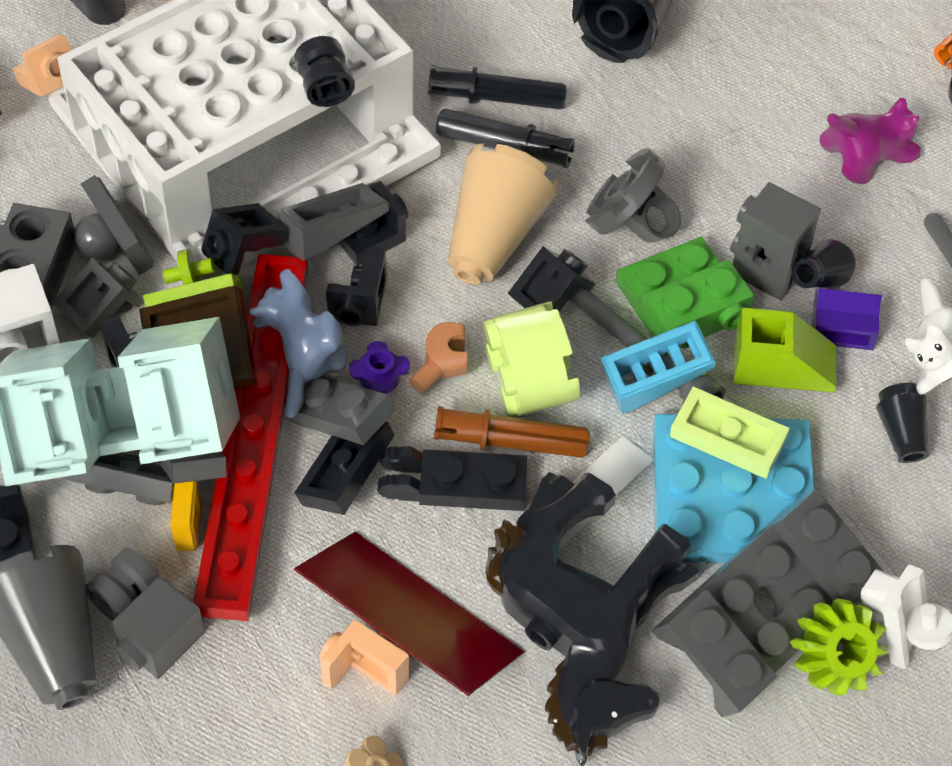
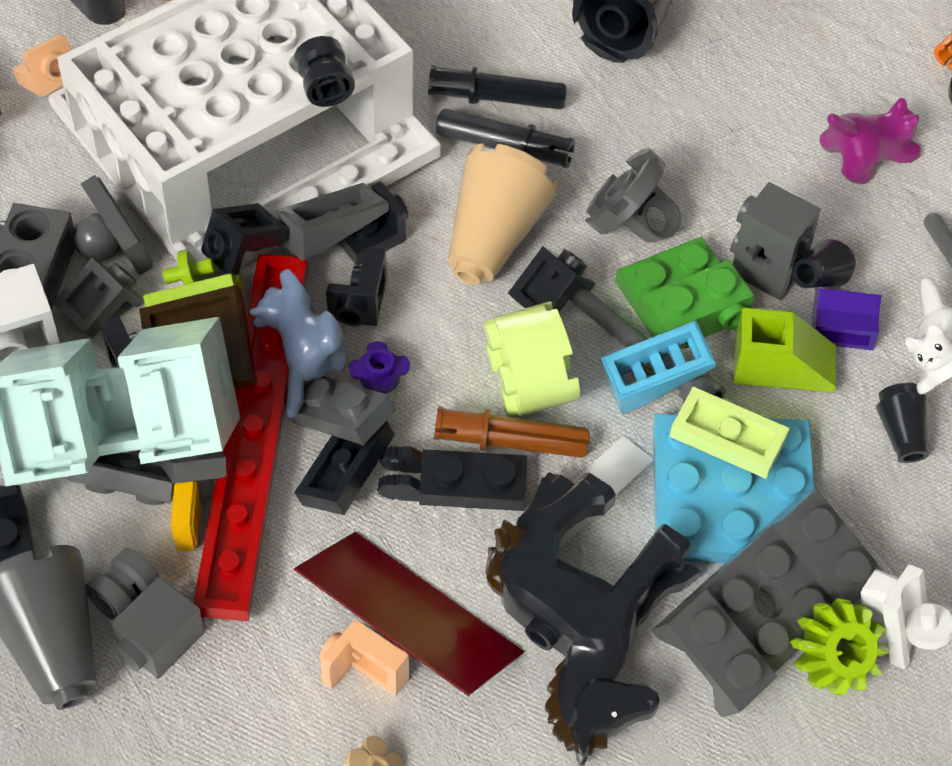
nougat piece [409,322,467,394] -> none

